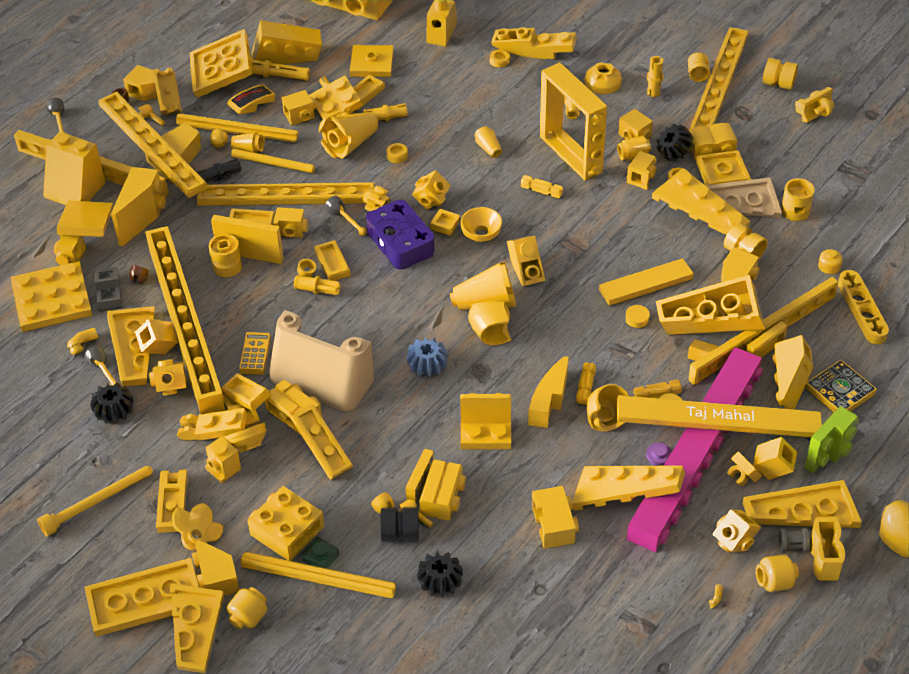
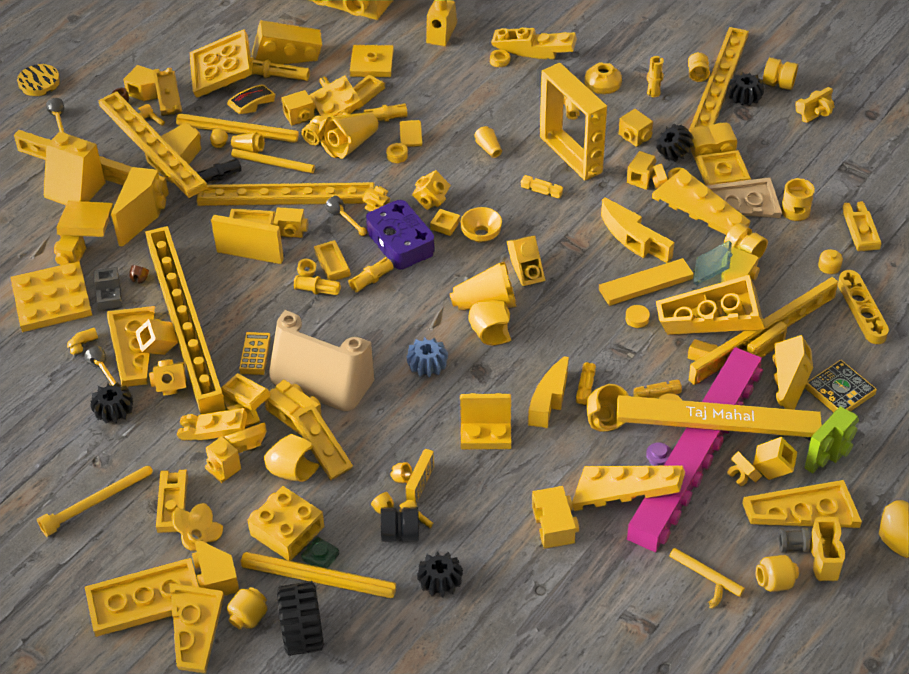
yellow wheel [209,234,242,278] -> none
yellow brick [419,459,467,521] -> none
yellow brick [617,136,651,162] -> none
yellow brick [713,509,761,552] -> none
none -> yellow tile [17,64,60,96]
none -> yellow piece [264,434,320,482]
none -> black tyre [277,581,324,656]
none -> yellow wheel [301,116,325,146]
none -> yellow pin [348,257,393,293]
none -> yellow hinge [390,462,413,483]
none -> yellow slope [400,120,422,147]
none -> yellow slope [601,197,674,263]
none -> yellow plate [652,164,668,189]
none -> yellow bar [670,548,745,597]
none -> clear light blue piece [693,240,733,286]
none -> black gear [728,72,764,106]
none -> yellow hinge [843,201,881,251]

